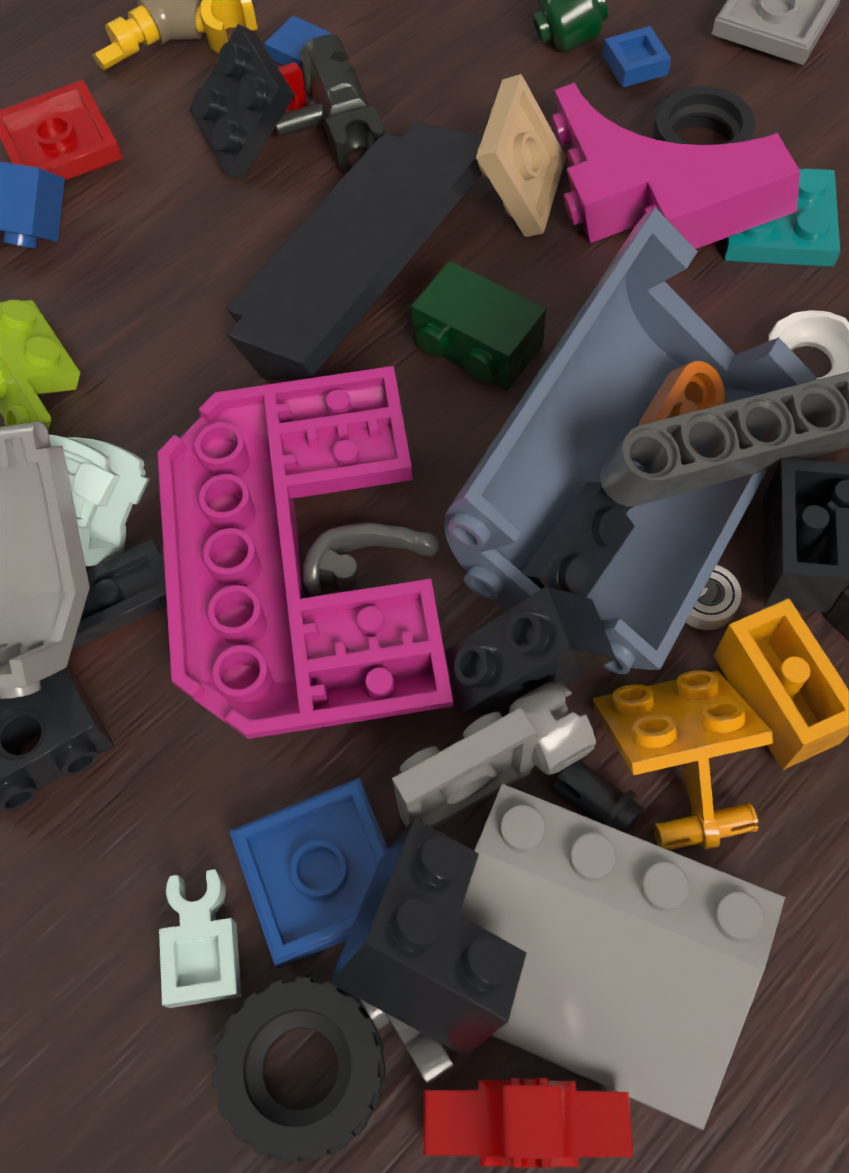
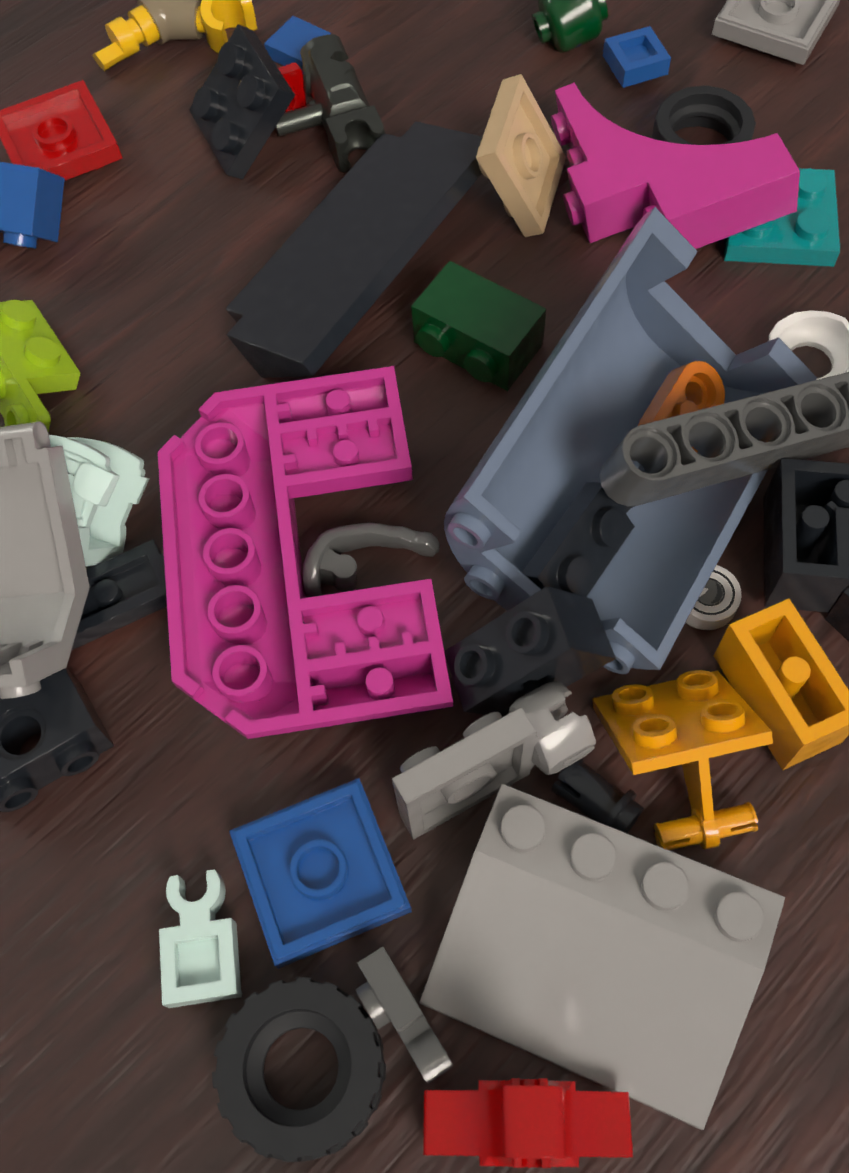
black brick [330,817,527,1057] -> none

